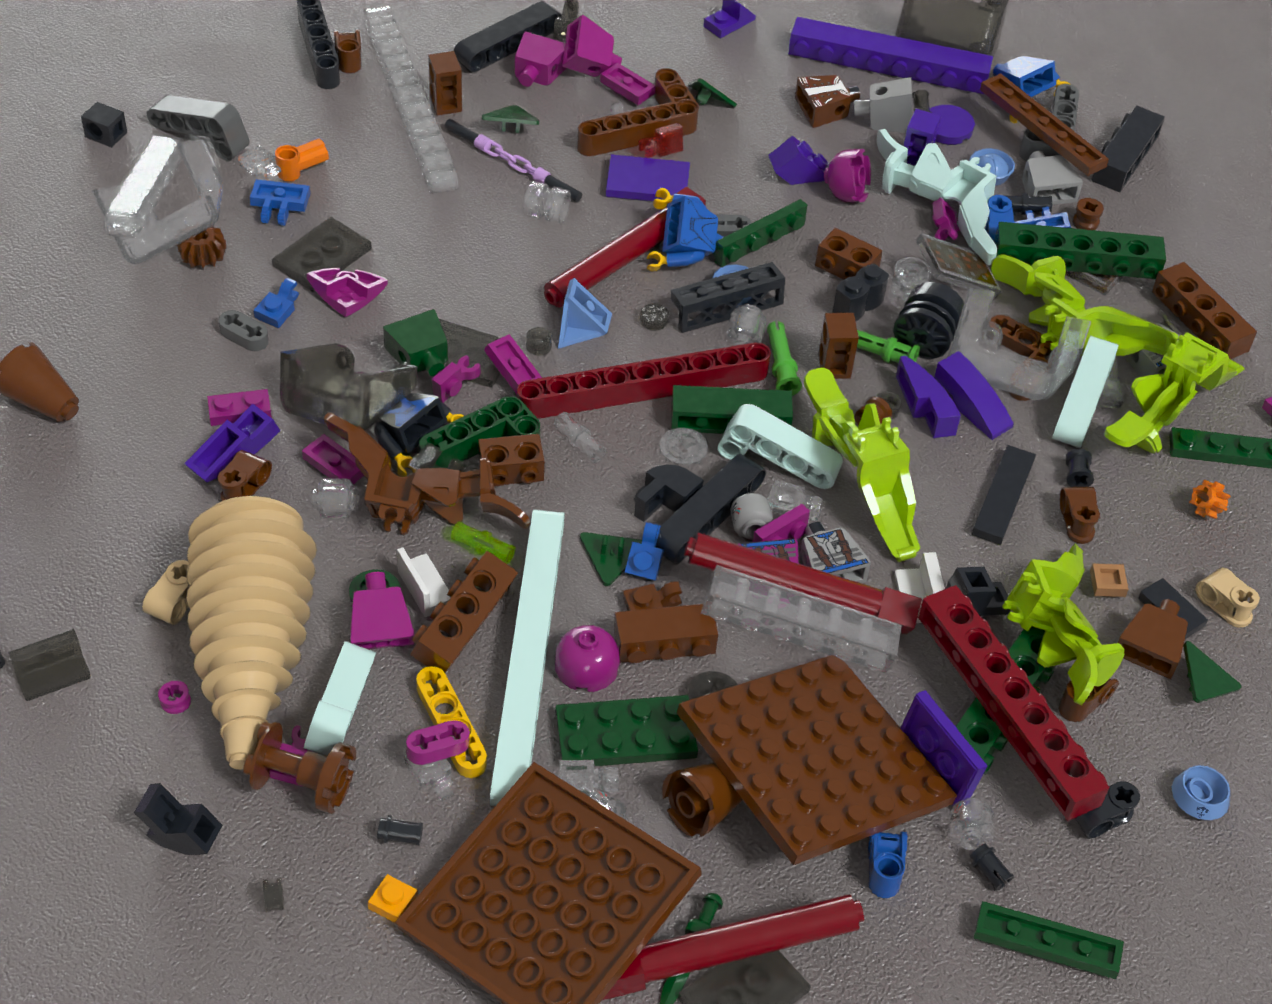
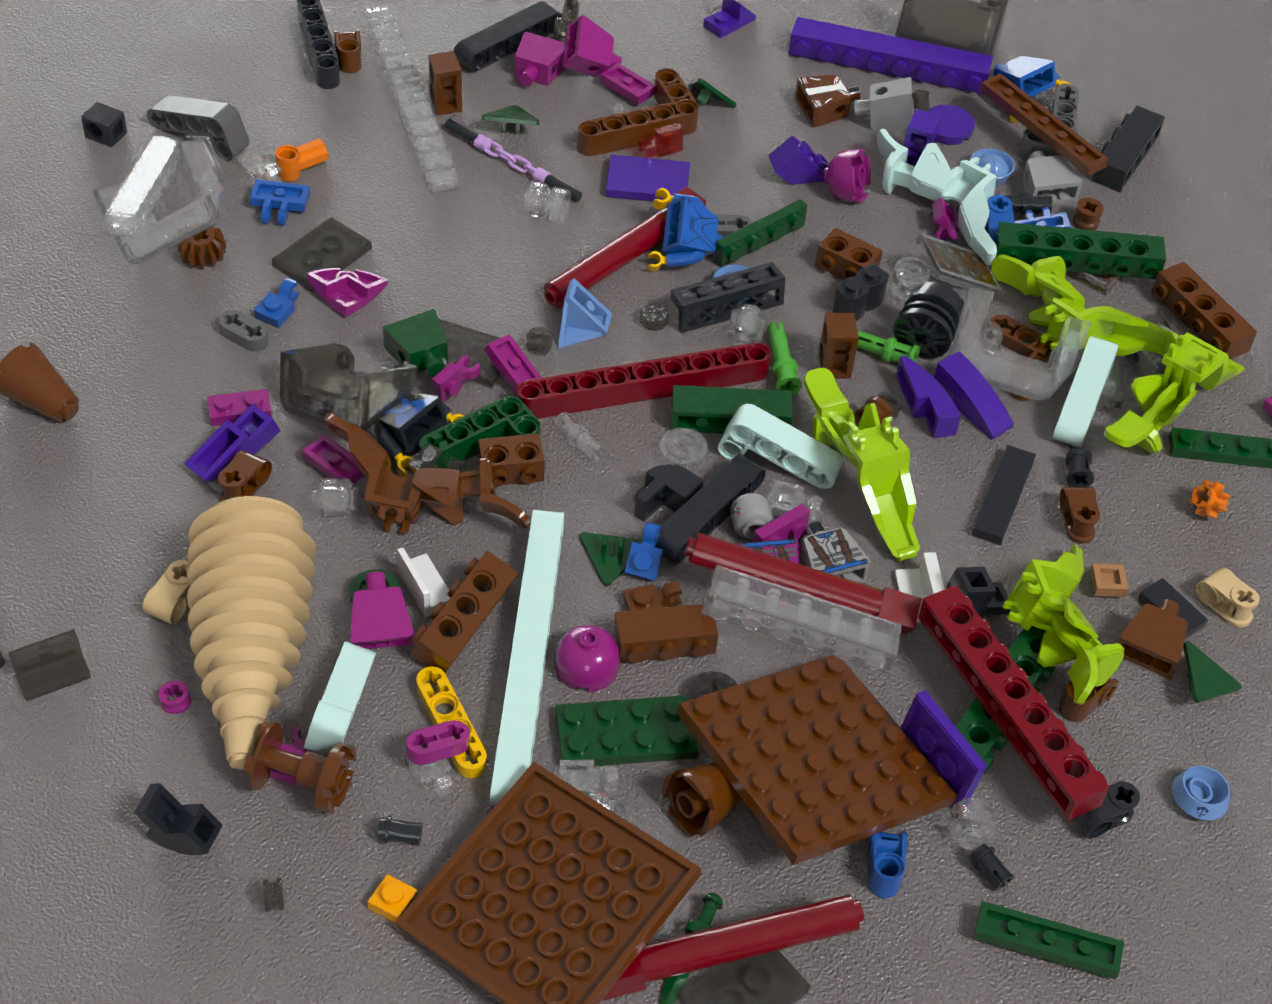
clear neon green pin [451,521,516,564] -> none

